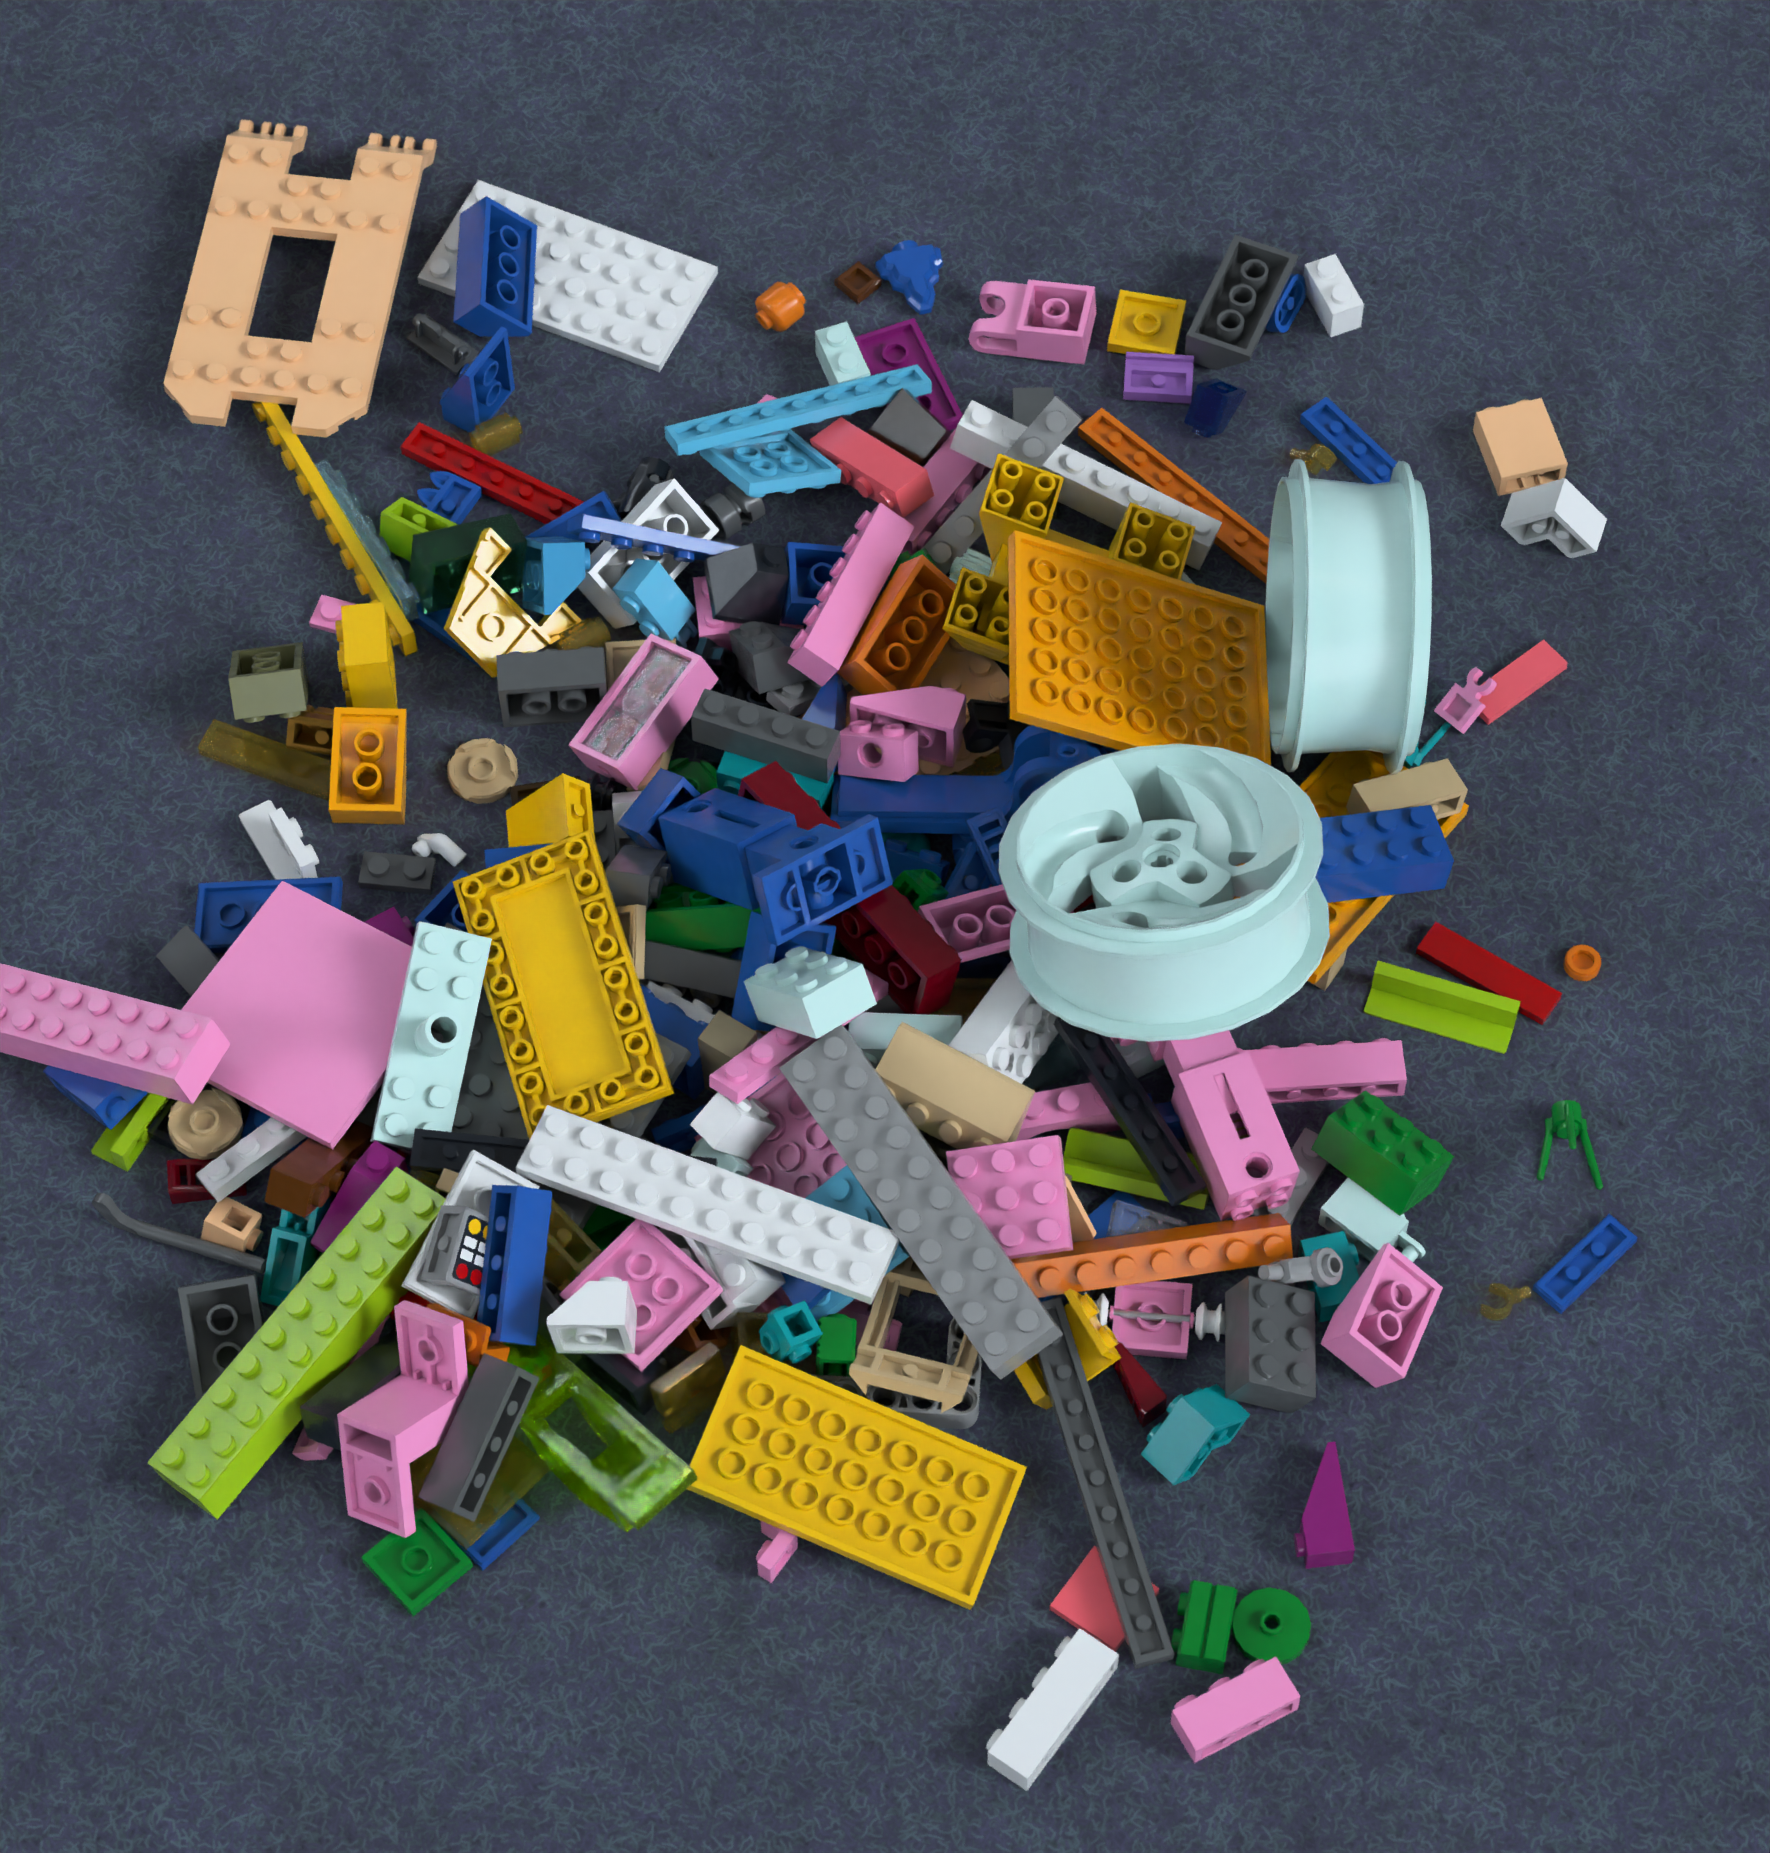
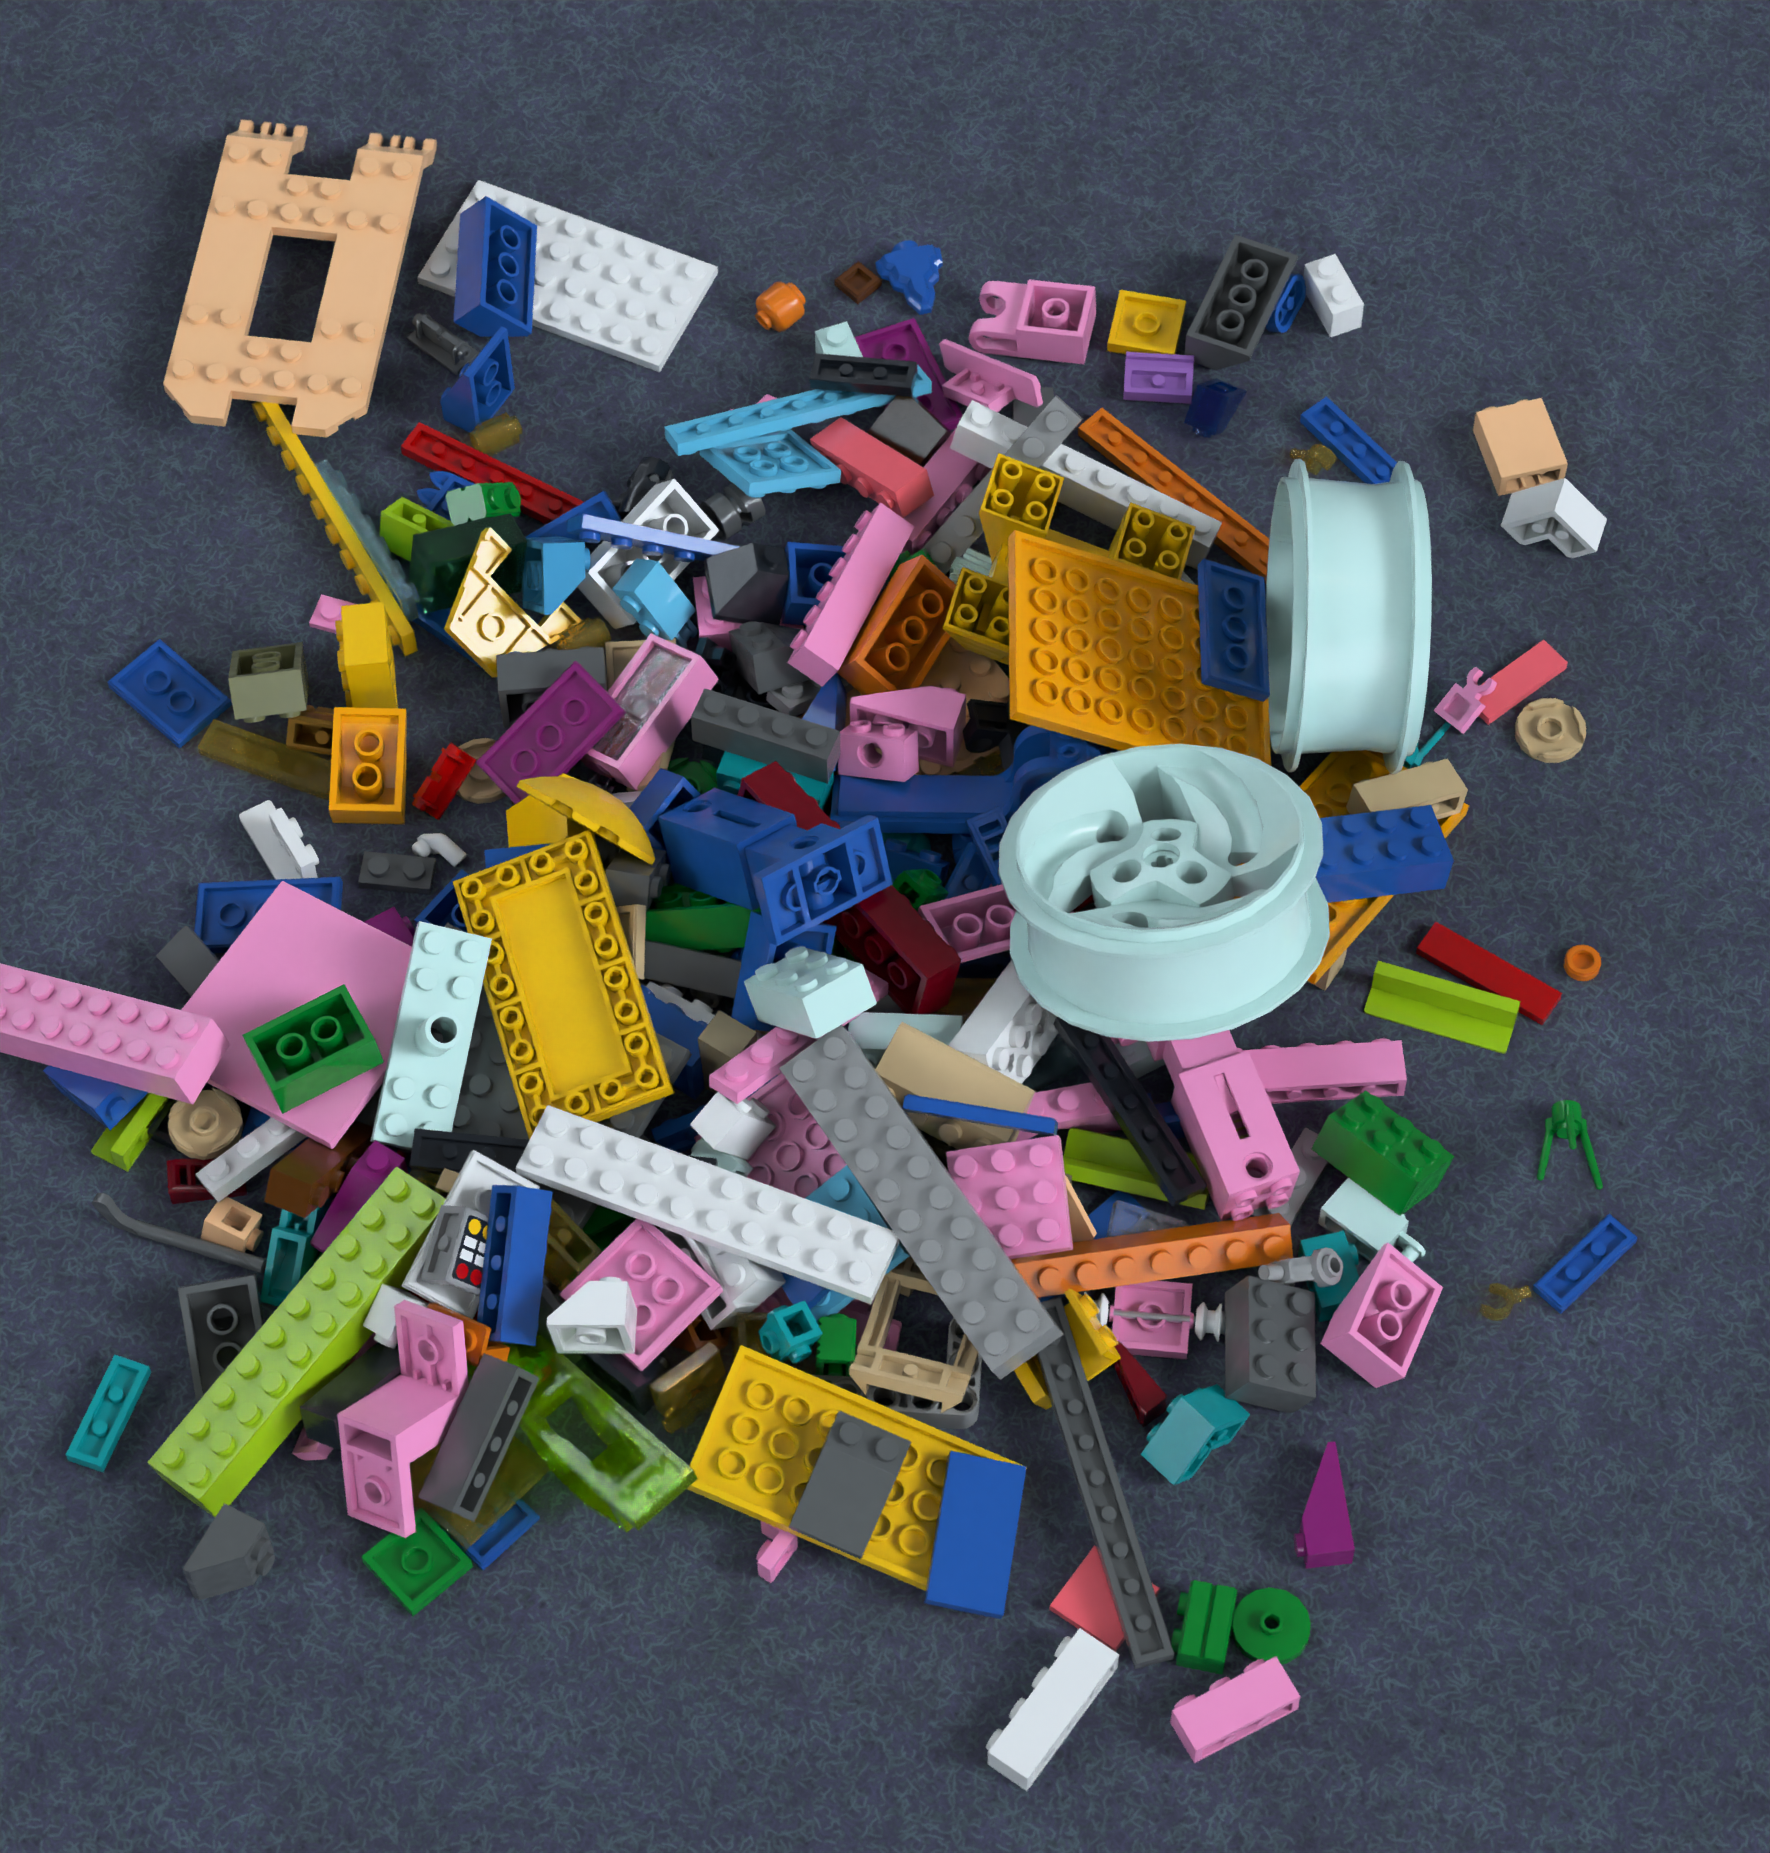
none -> teal plate [66,1354,152,1473]
none -> blue tile [107,639,232,748]
none -> dark grey slope [183,1503,275,1600]
none -> green brick [242,984,384,1114]
none -> white brick [363,1283,428,1349]
none -> red hinge [412,743,477,820]
none -> green brick [445,482,521,526]
none -> magenta tile [475,660,626,804]
none -> yellow brick [516,776,655,866]
none -> dark grey slope [788,1410,911,1559]
none -> black plate [809,353,918,397]
none -> blue tile [902,1094,1058,1136]
none -> blue tile [924,1451,1026,1619]
none -> bright pink bracket [939,339,1043,412]
none -> blue tile [1198,559,1270,702]
none -> tan tile [1515,698,1586,763]

